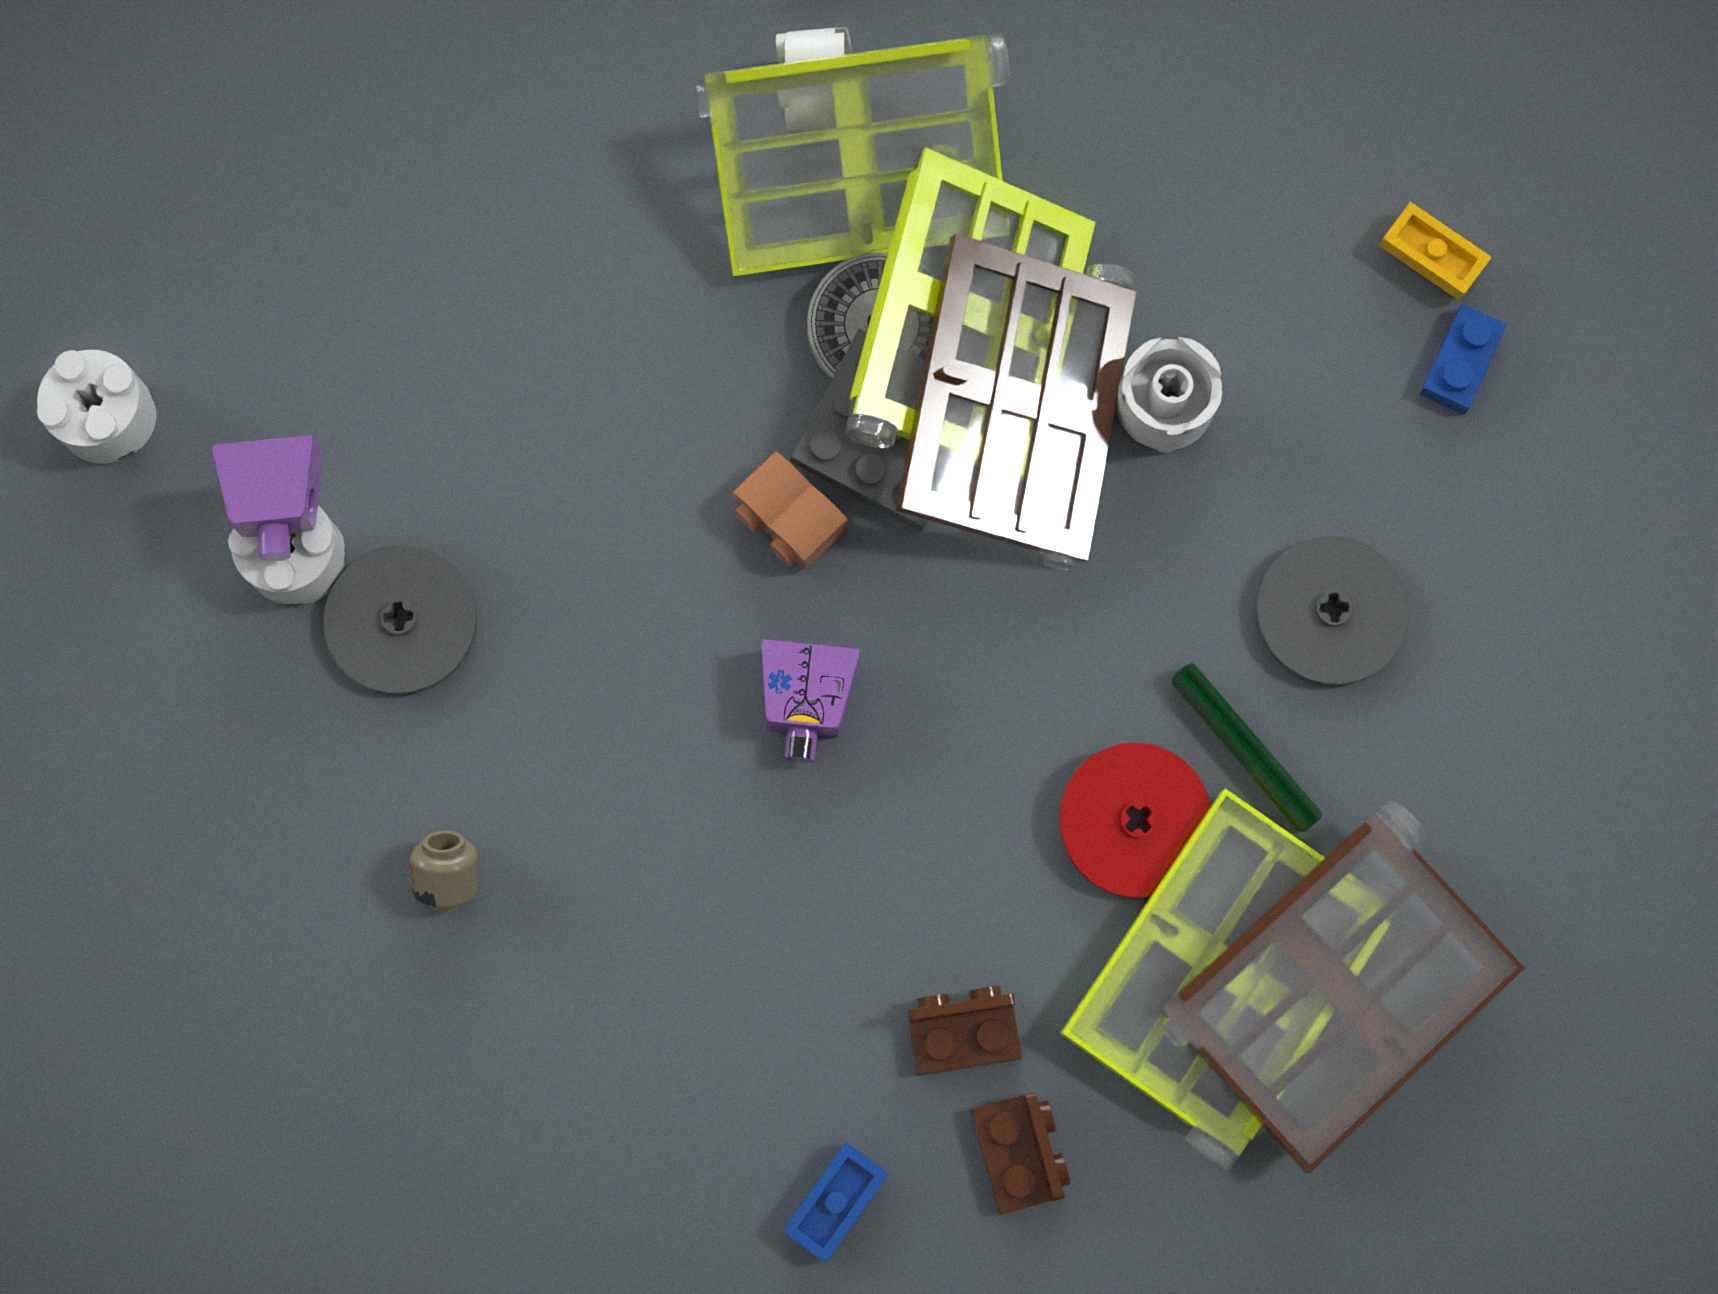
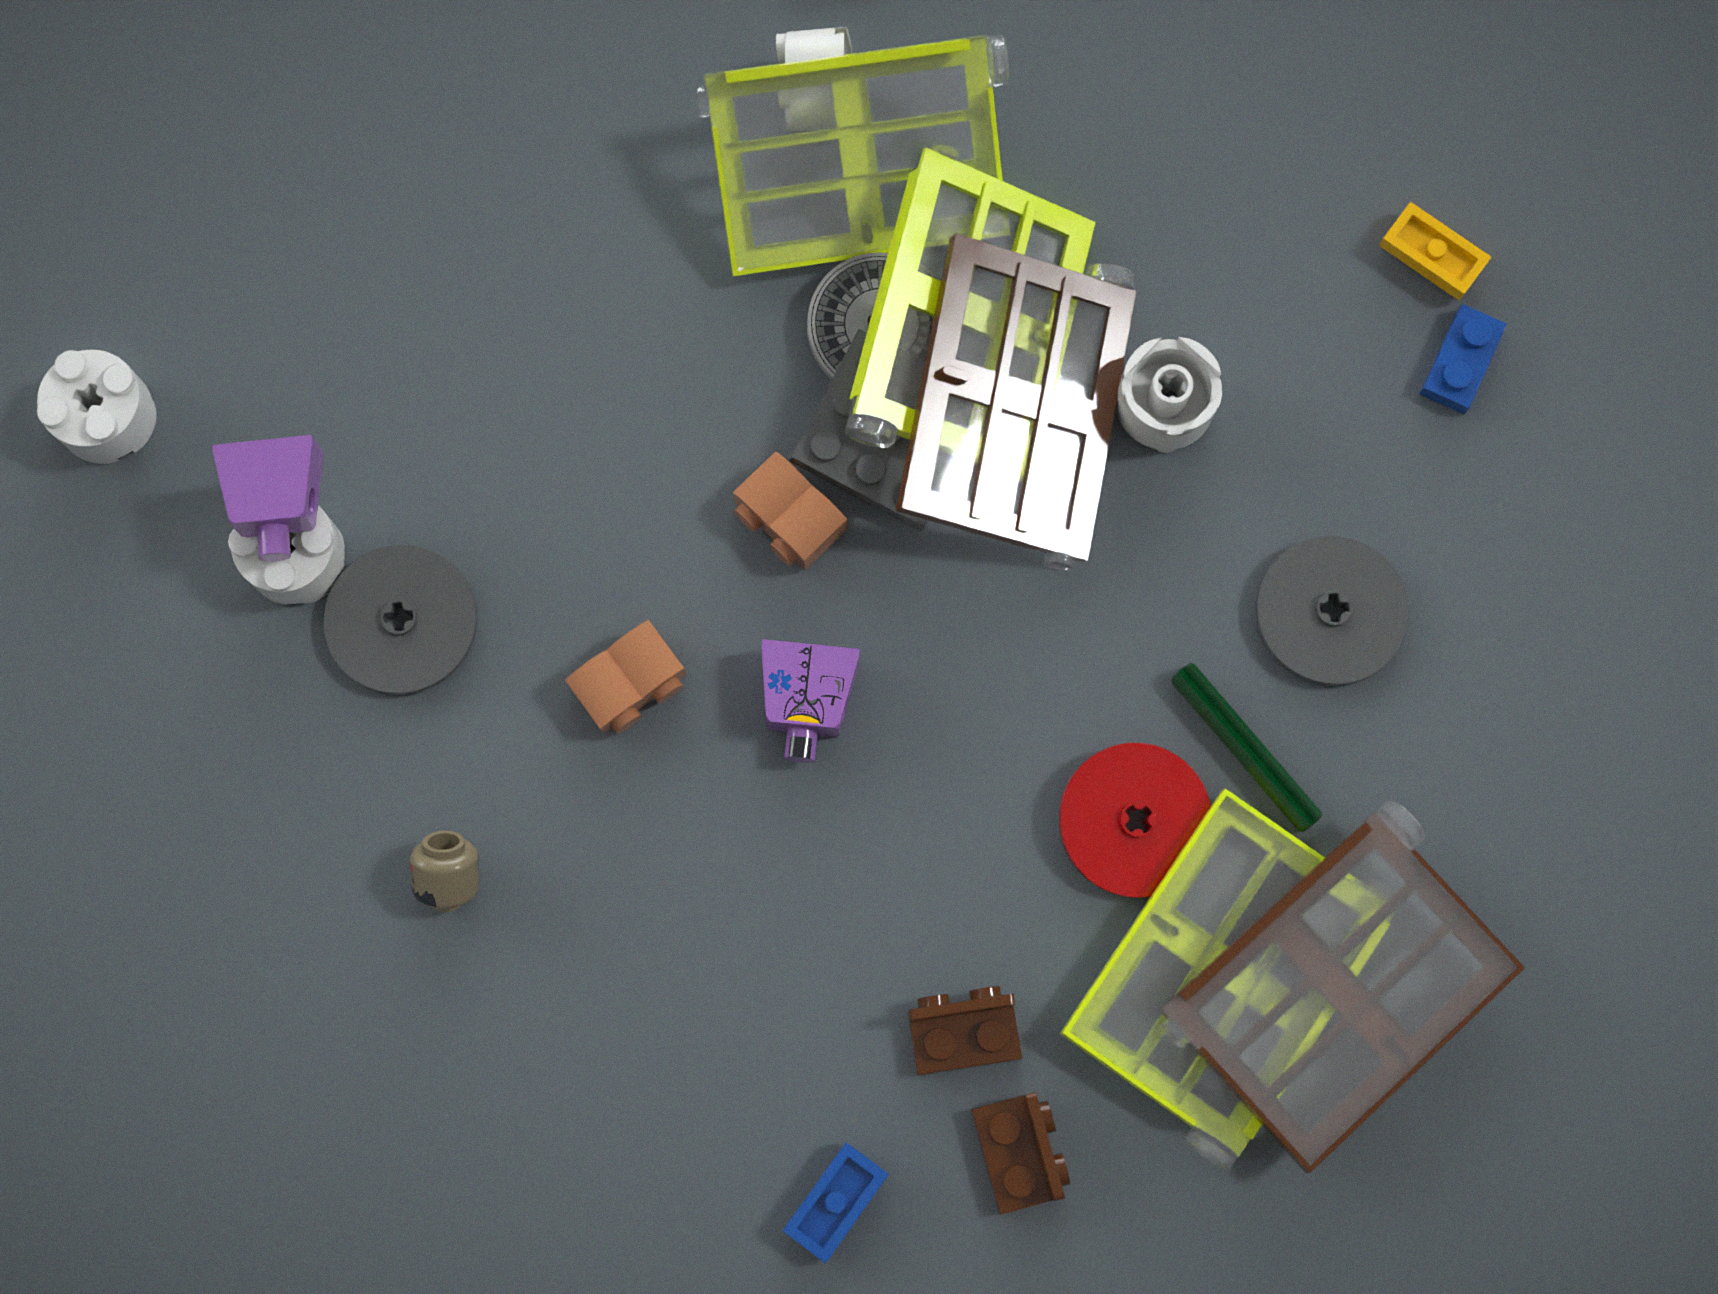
none -> nougat brick [565,620,687,734]

